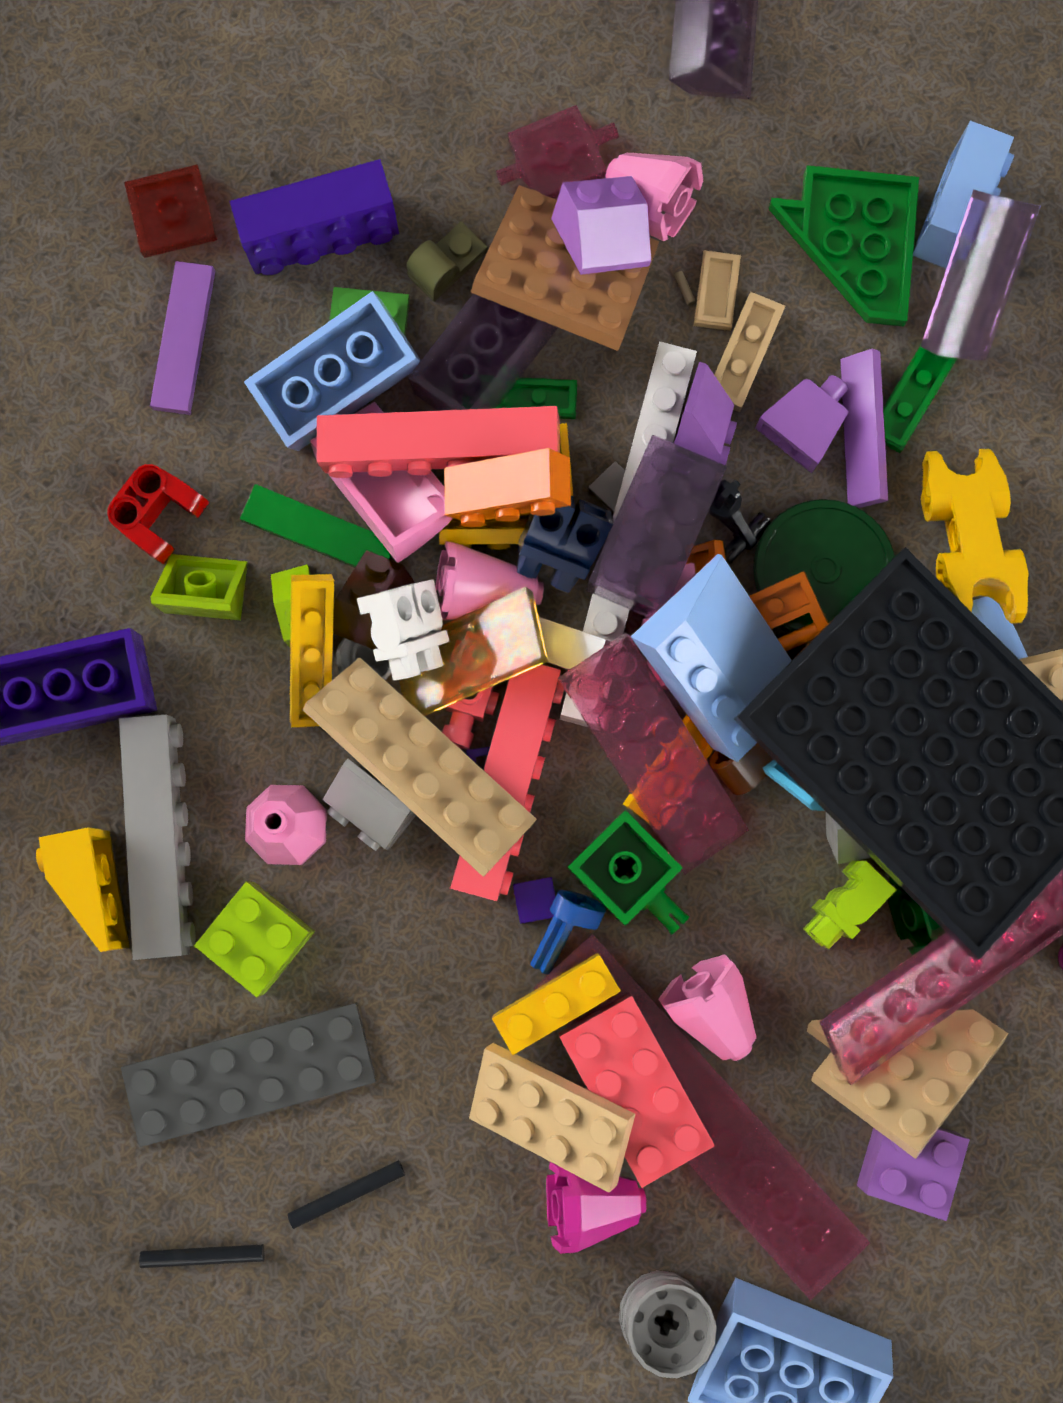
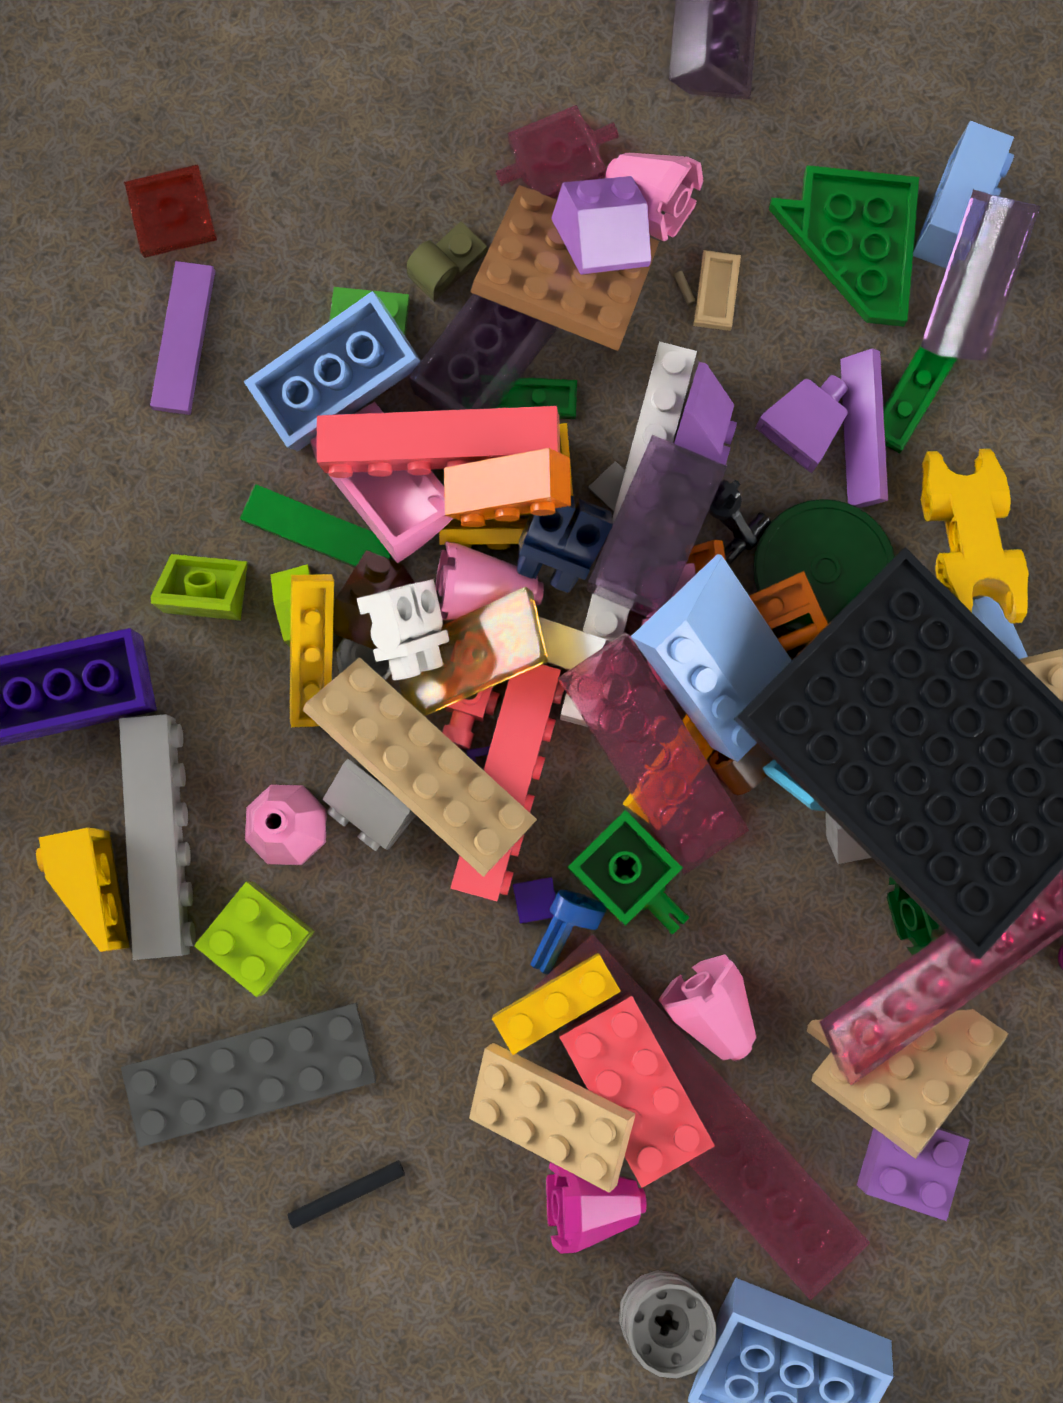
red piece [107,464,210,565] -> none
black bar [139,1244,265,1268] -> none
dark purple brick [229,159,399,275] -> none
tan plate [714,291,785,412] -> none
lime hips [803,861,896,949] -> none

